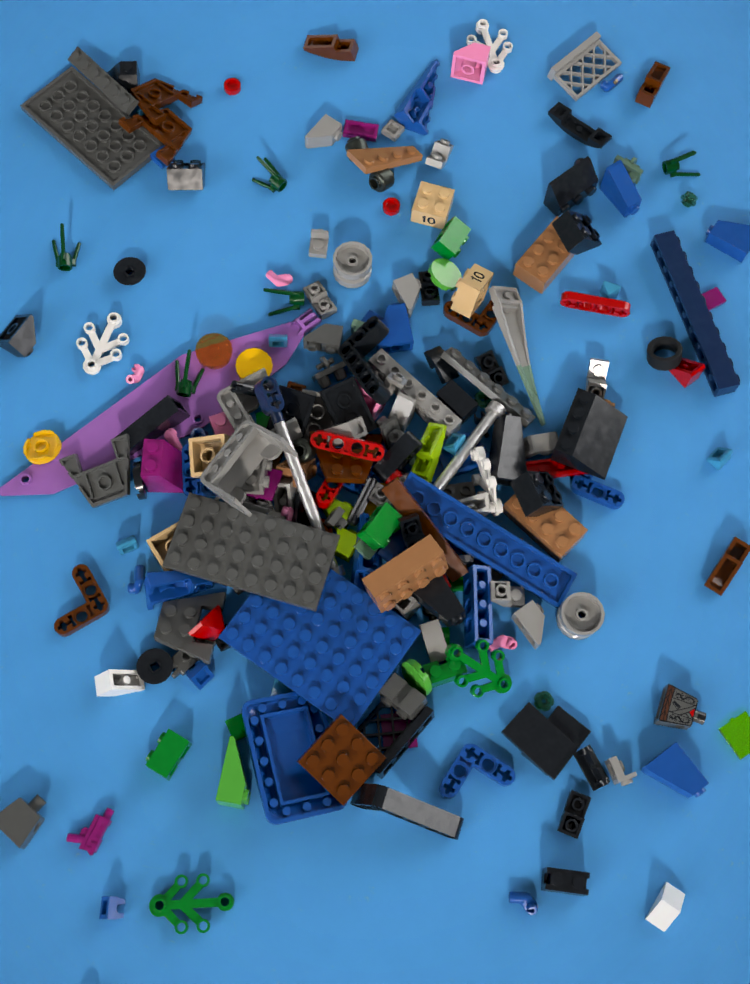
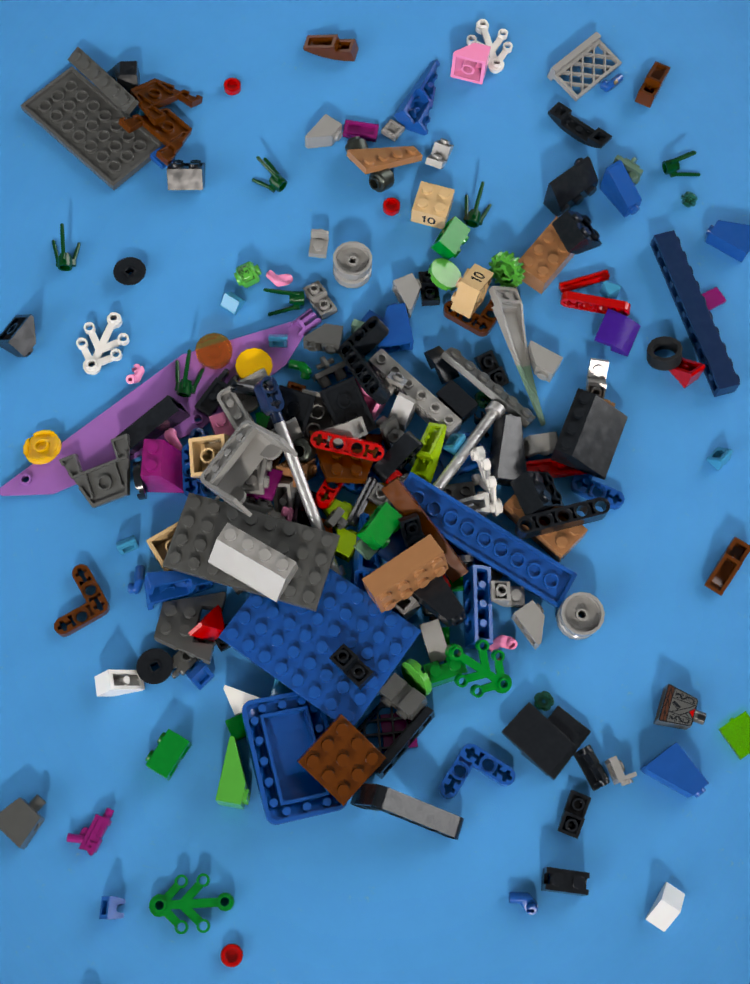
none -> black hinge [194,368,239,418]
none -> light grey slope [208,522,298,602]
none -> slope [220,292,246,315]
none -> red tile [221,944,243,967]
none -> white slope [223,685,259,716]
none -> bright green head [234,261,262,288]
none -> green arm [288,359,312,380]
none -> black slope [329,643,375,690]
none -> dark green plant [463,181,492,228]
none -> bright green gear [488,251,526,288]
none -> black beam [515,497,610,539]
none -> light grey slope [528,341,563,382]
none -> red axle [559,270,610,293]
none -> dark purple slope [594,308,641,357]

